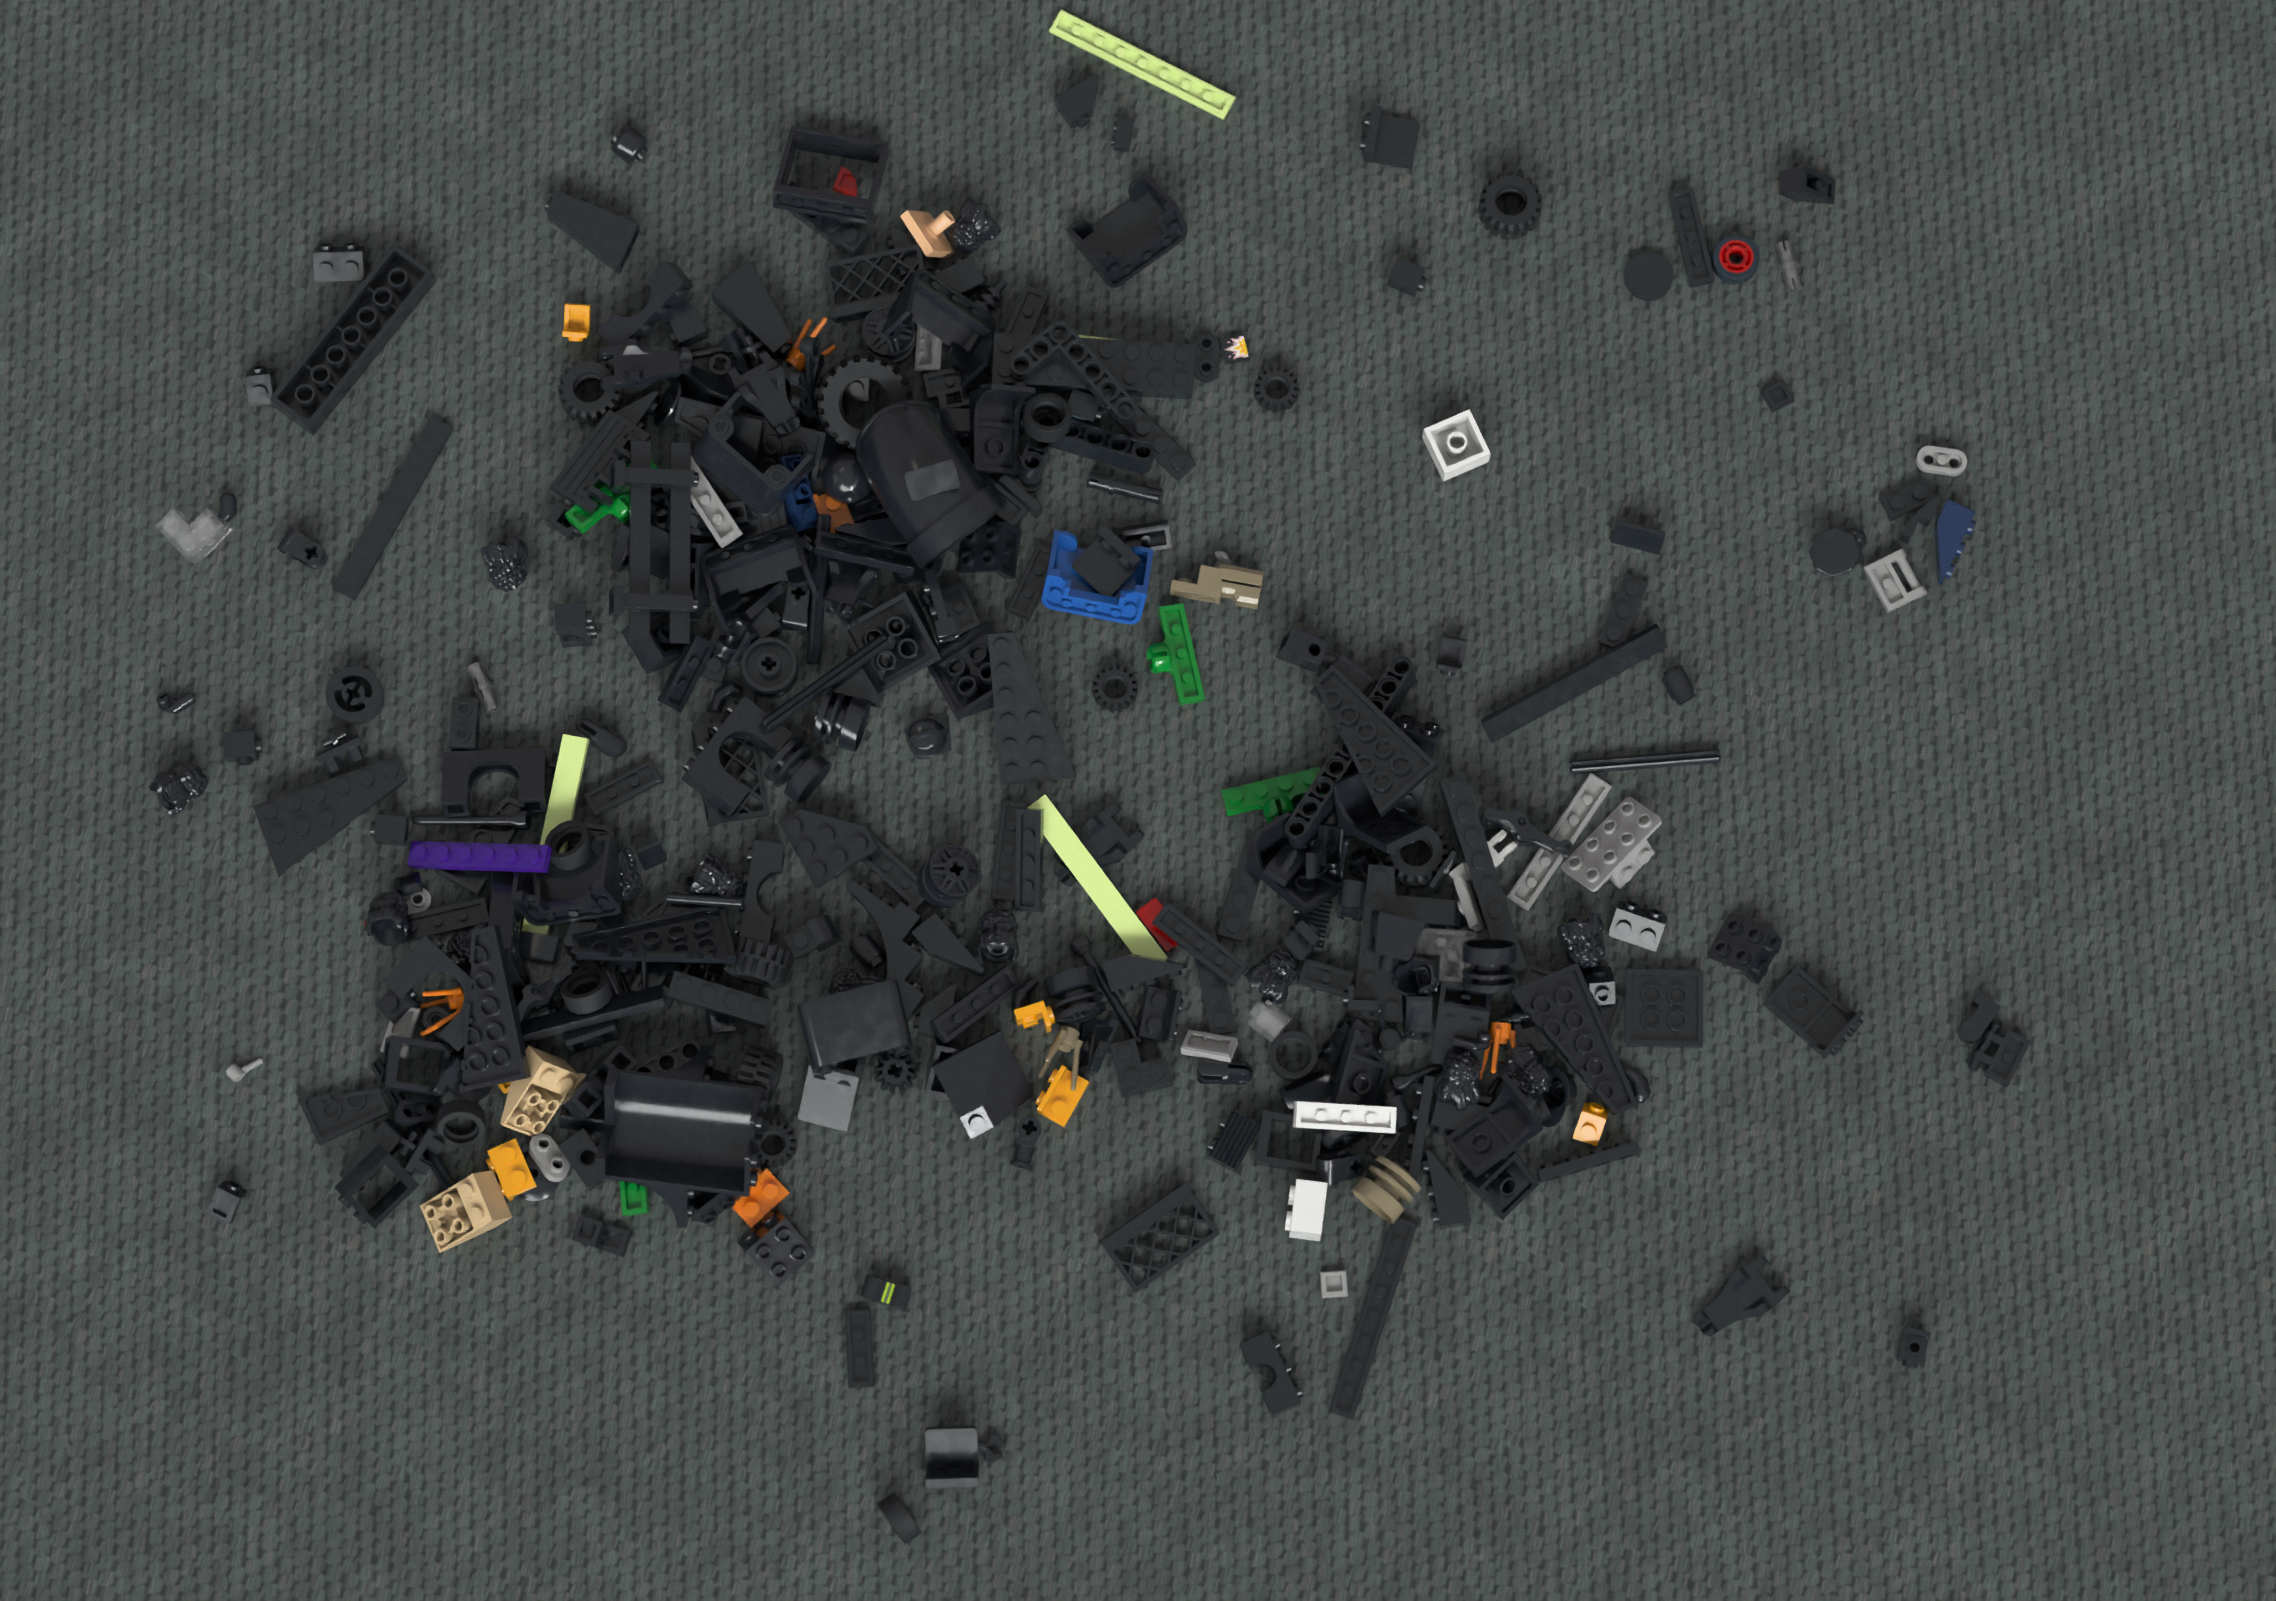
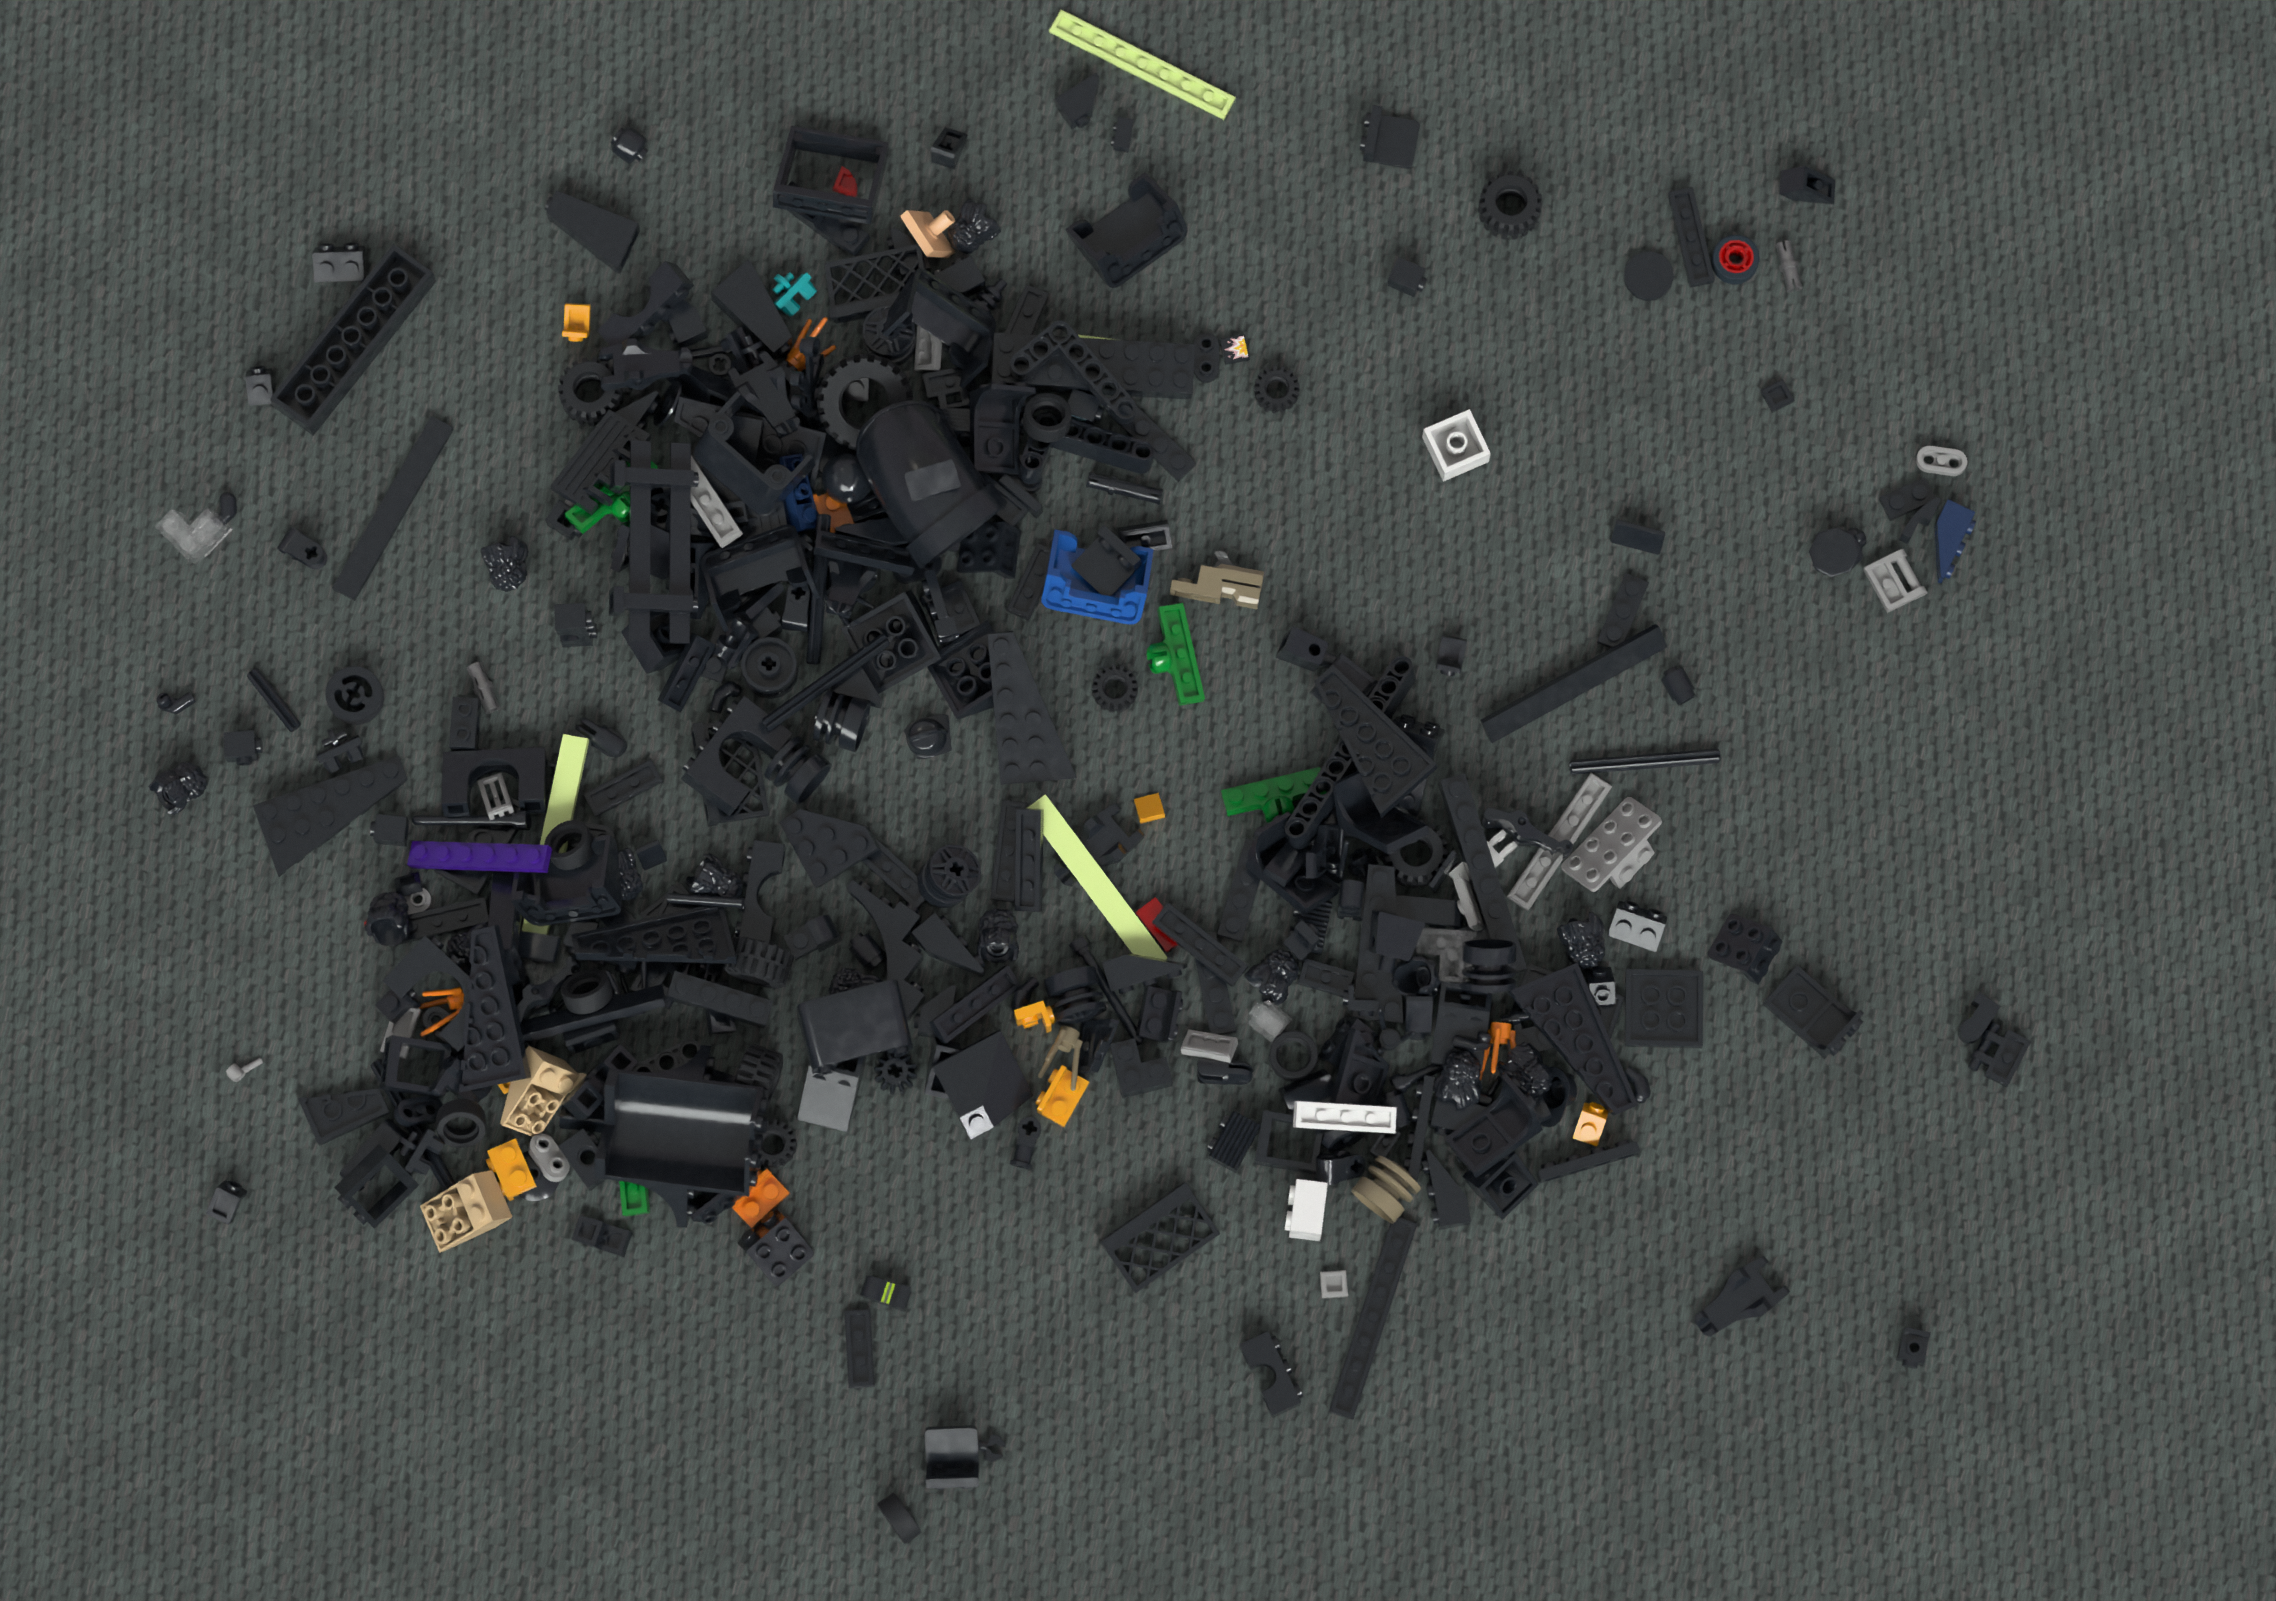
none -> black axle [247,668,301,732]
none -> light grey tile [477,773,514,821]
none -> teal hips [772,272,817,317]
none -> black slope [931,127,968,170]
none -> light orange slope [1134,793,1165,824]

